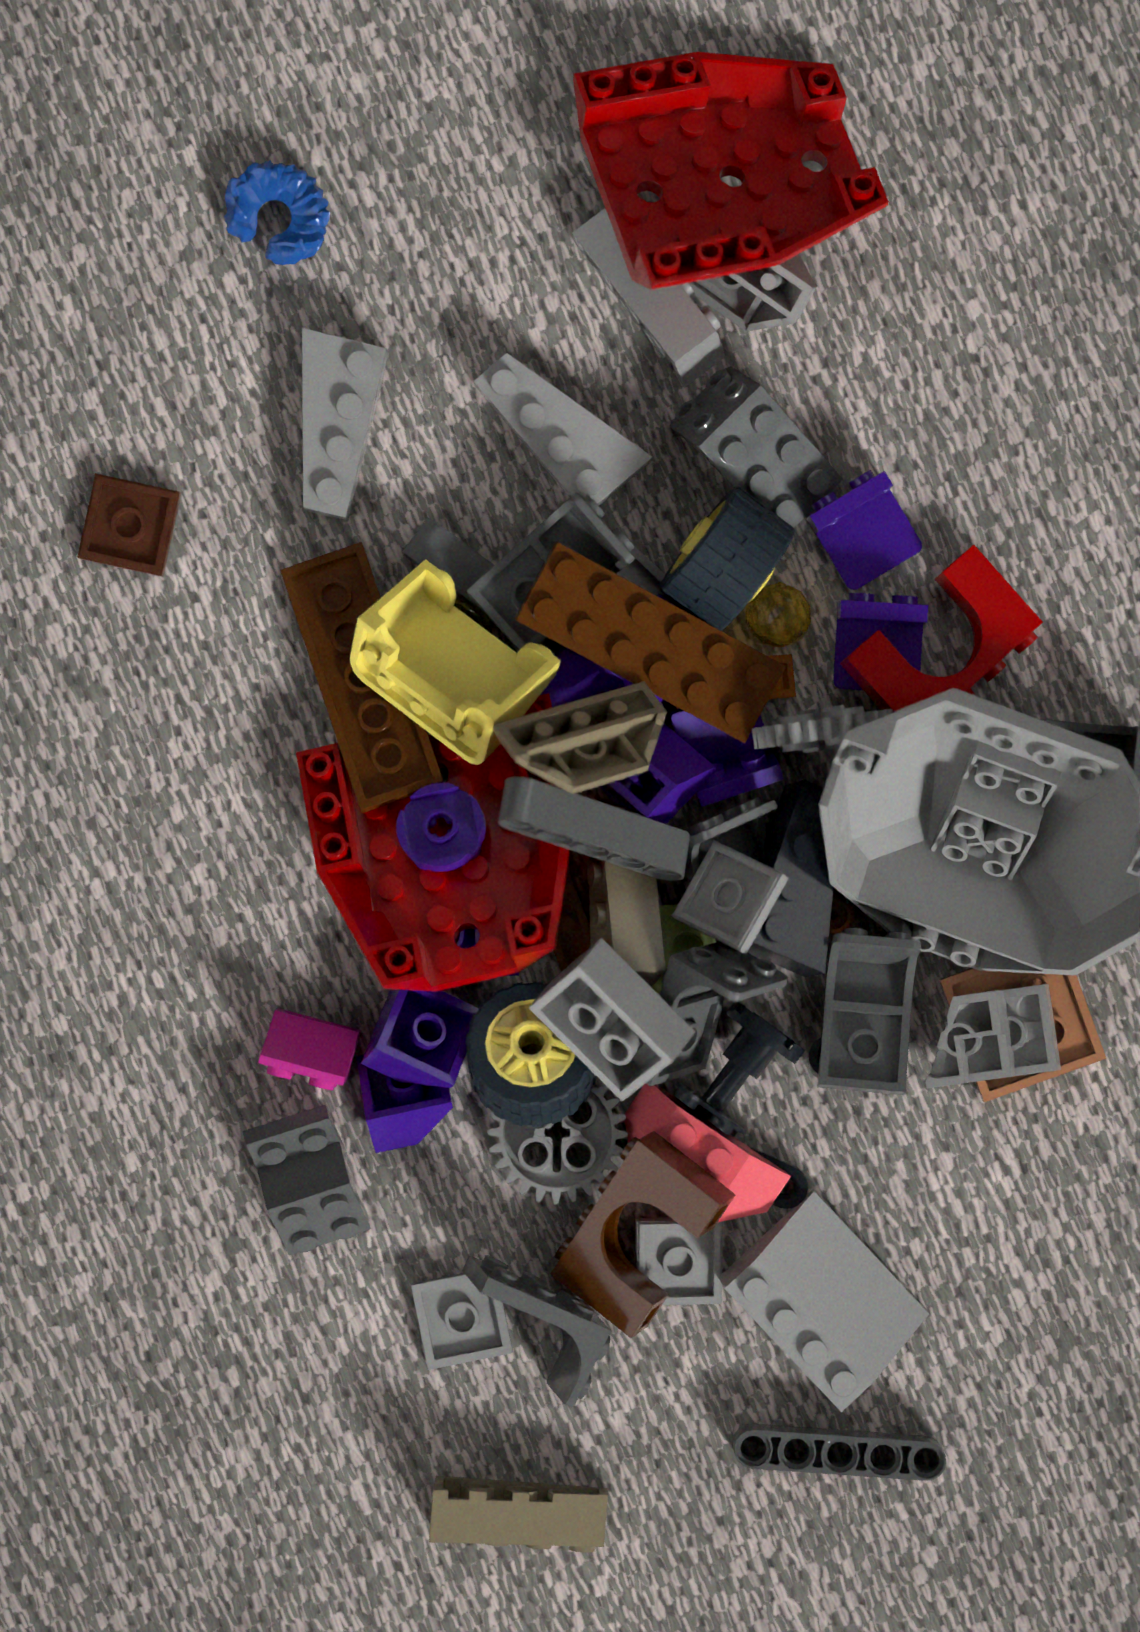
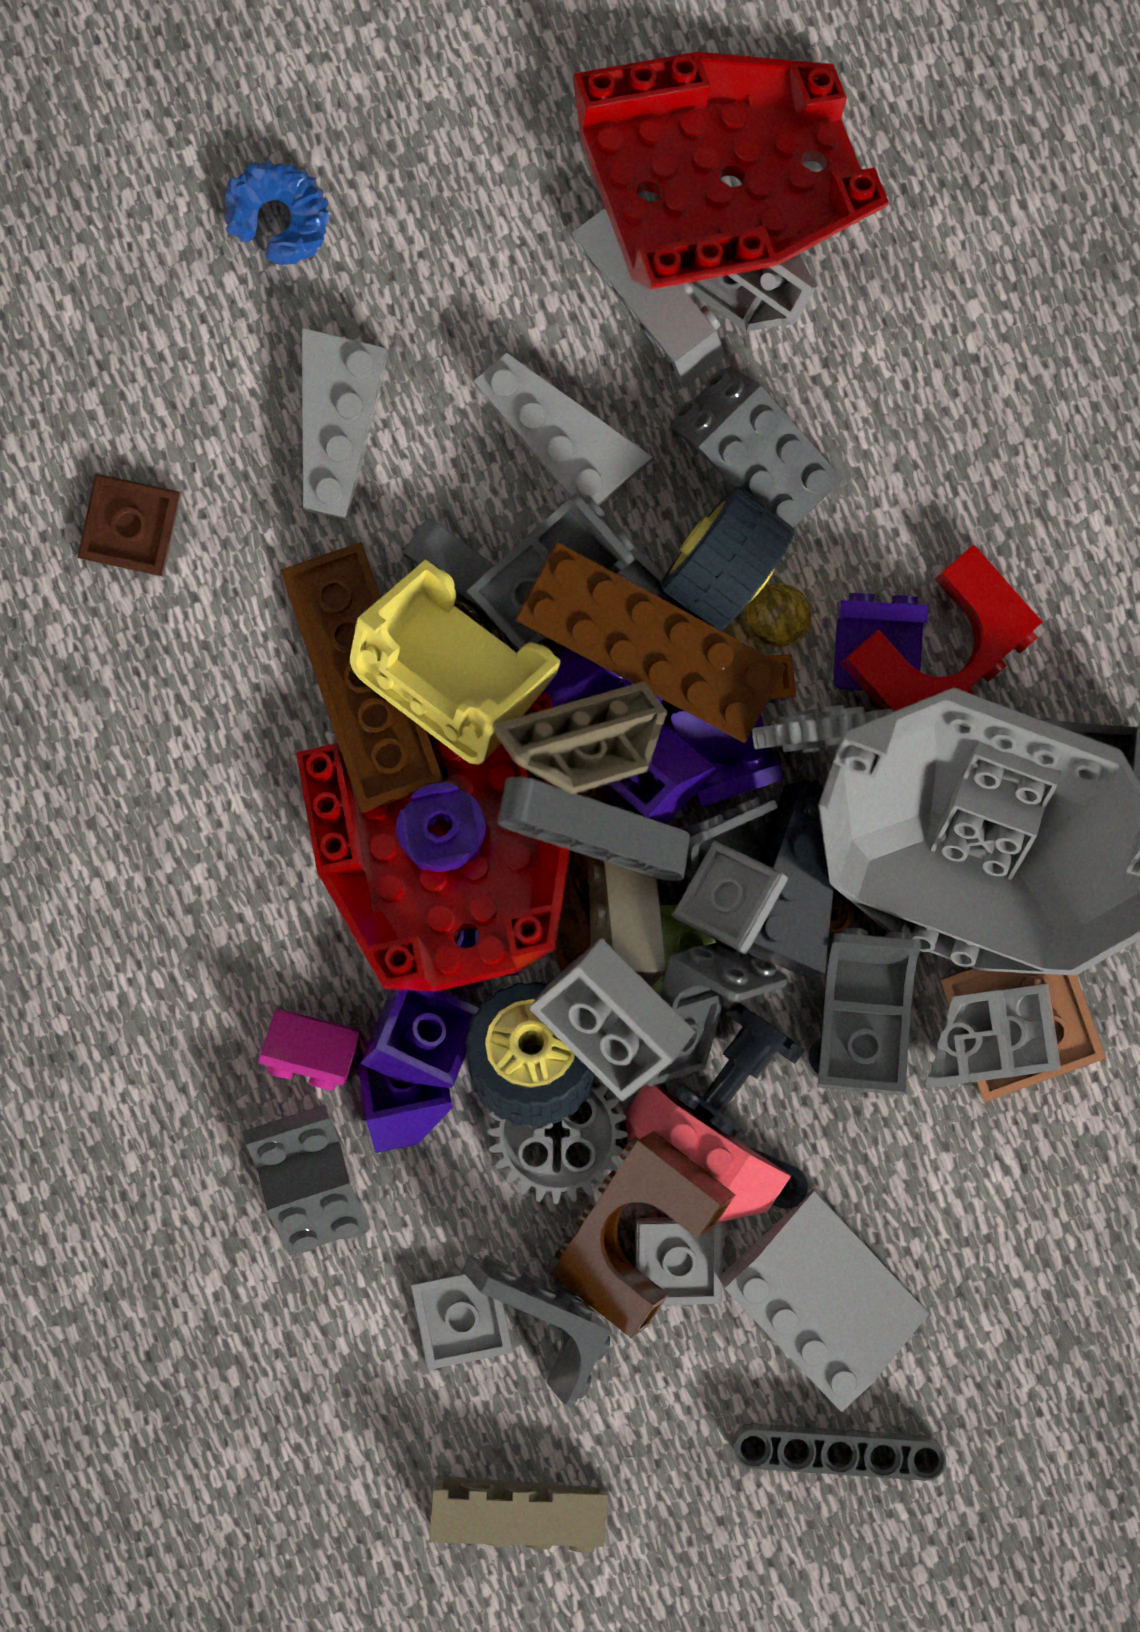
dark purple bracket [806,470,922,590] -> none

